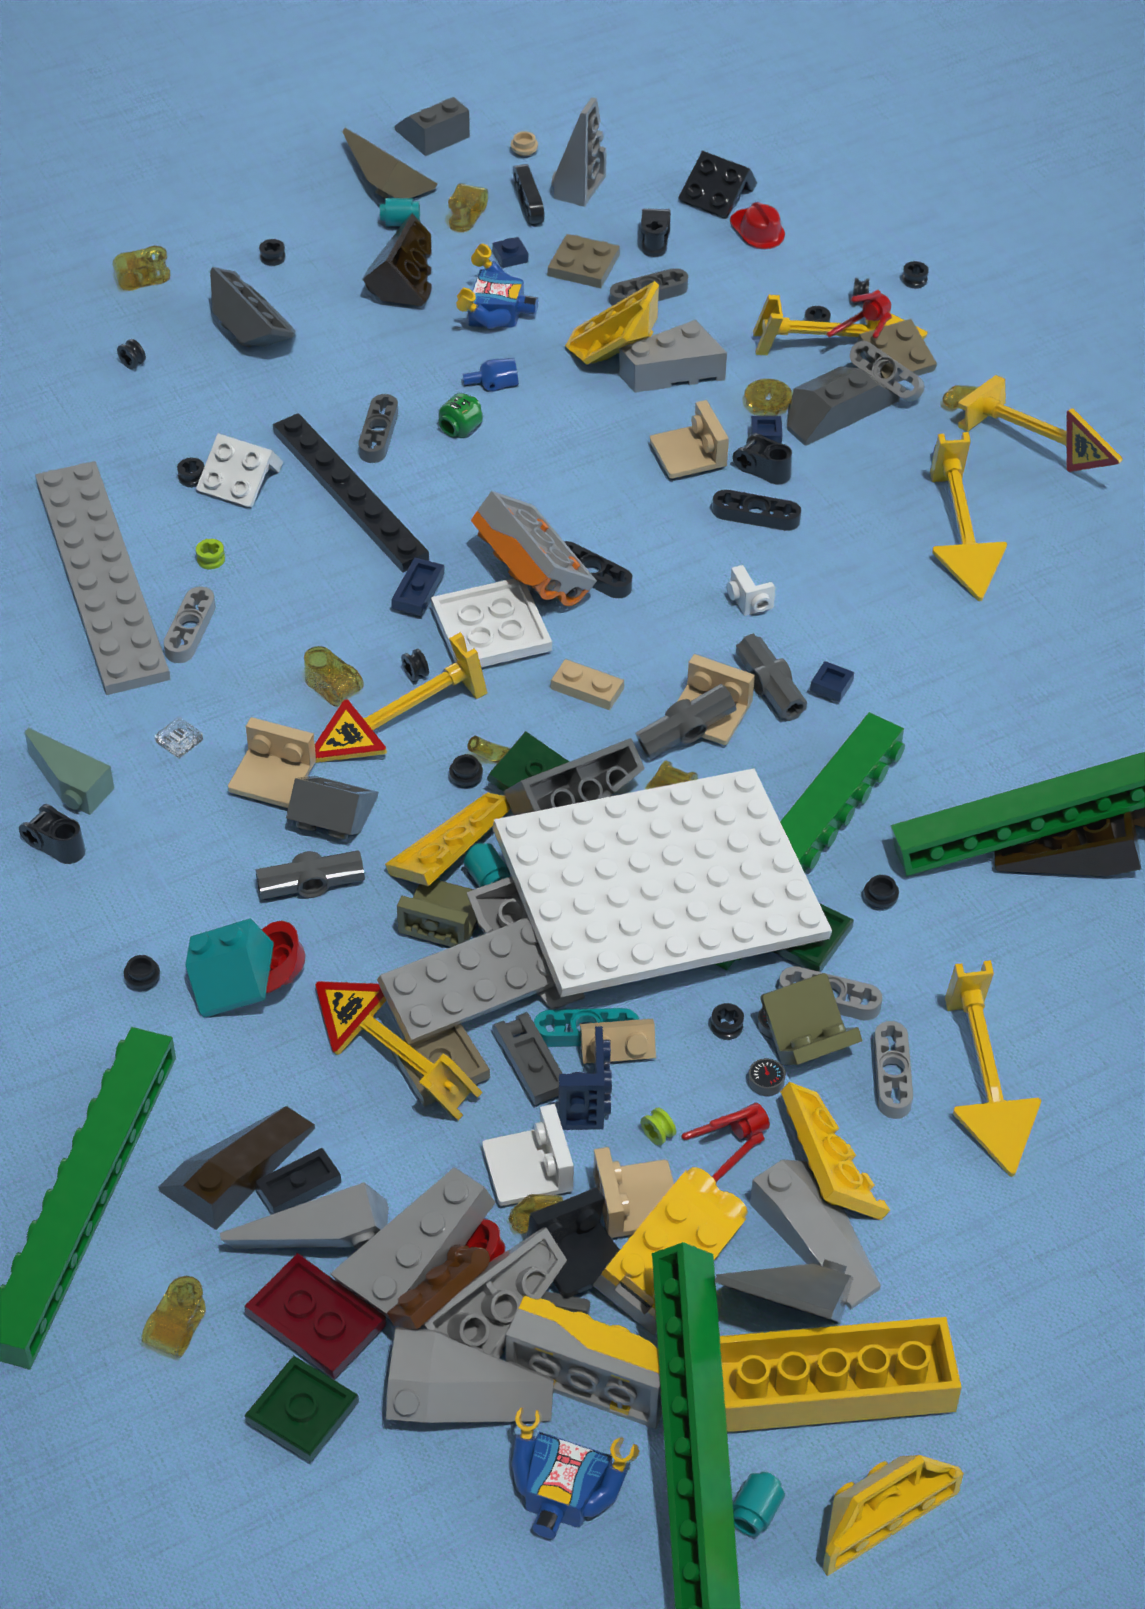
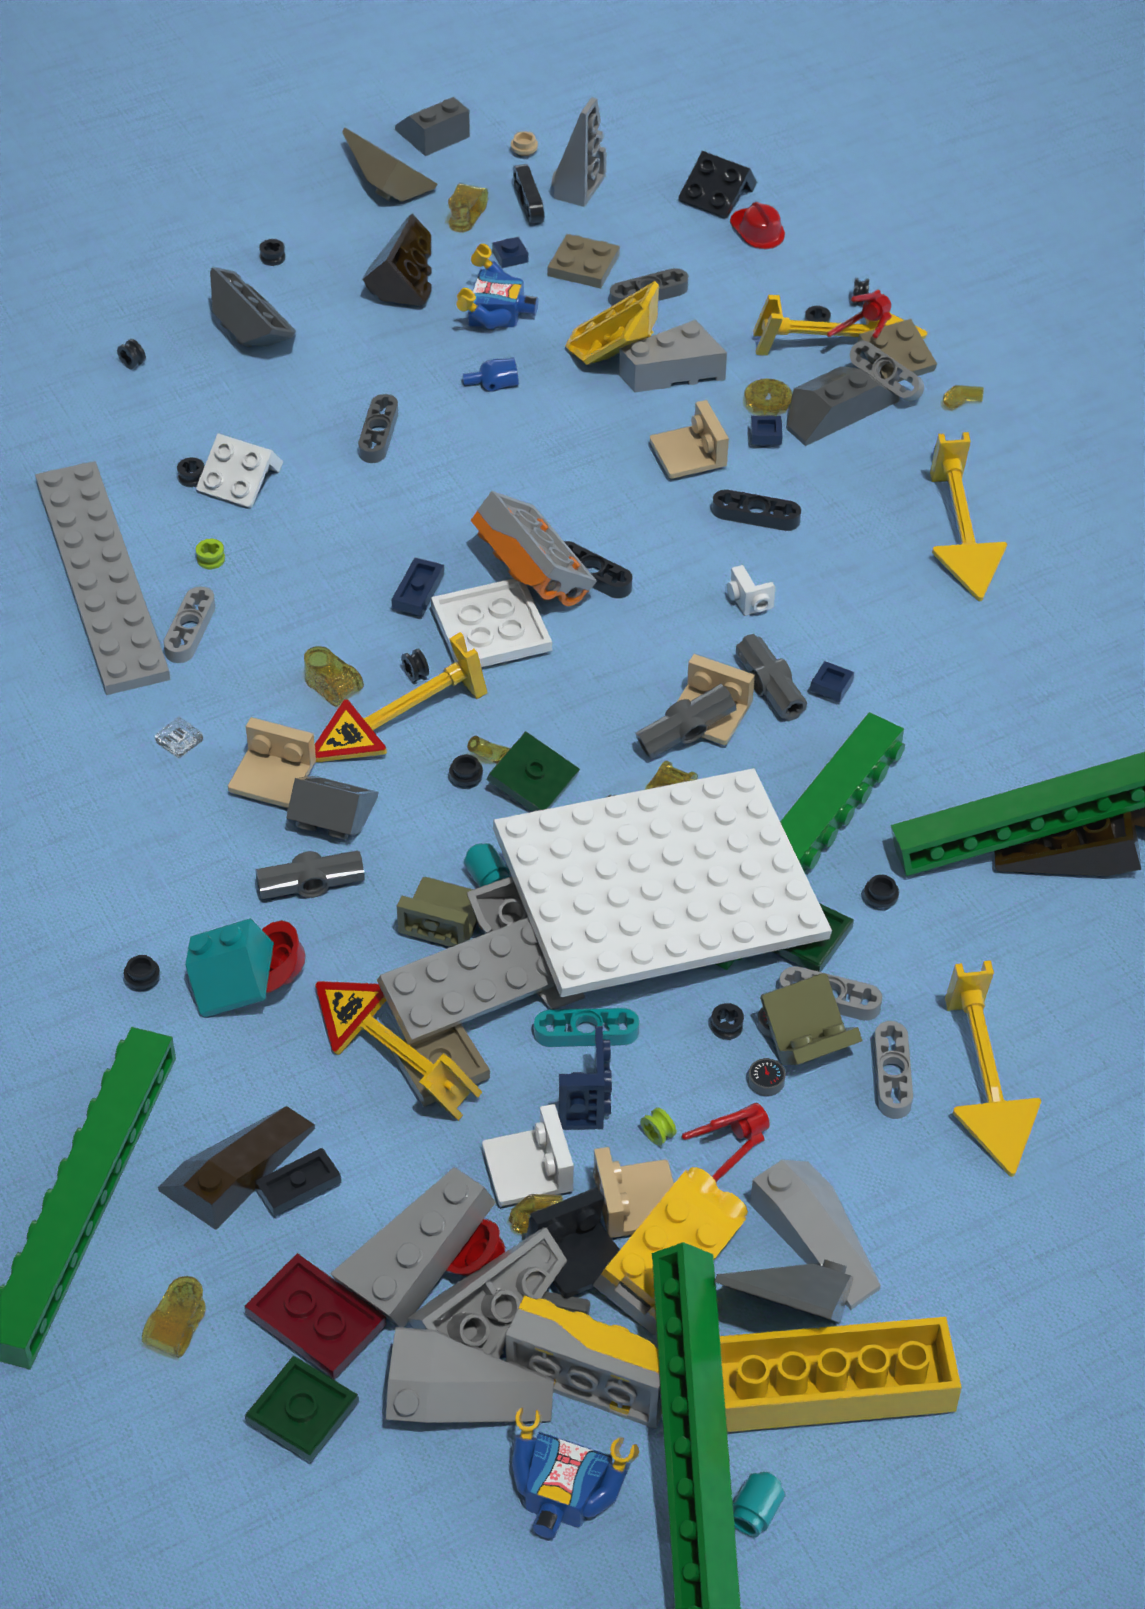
black piece [19,804,86,864] -> none
sand green slope [25,728,114,815] -> none
clear yellow piece [112,246,171,291] -> none
light grey wedge [220,1182,389,1249] -> none
black plate [273,413,429,573] -> none
teal brick [380,198,420,227] -> none
yellow wing [385,792,511,886] -> none
reddish brown plate [387,1245,490,1330] -> none
green head [438,393,483,438] -> none
dark grey plate [492,1012,563,1105] -> none
dark grey wedge [503,738,645,815] -> none
tan plate [551,659,624,710] -> none
tan plate [580,1019,656,1064] -> none
black piece [641,208,671,257] -> none
black piece [732,433,792,484] -> none
yellow wing [780,1082,890,1220] -> none
yellow wedge [822,1455,964,1576] -> none
black bush [902,261,929,289] -> none
yellow piece [958,375,1123,472] -> none

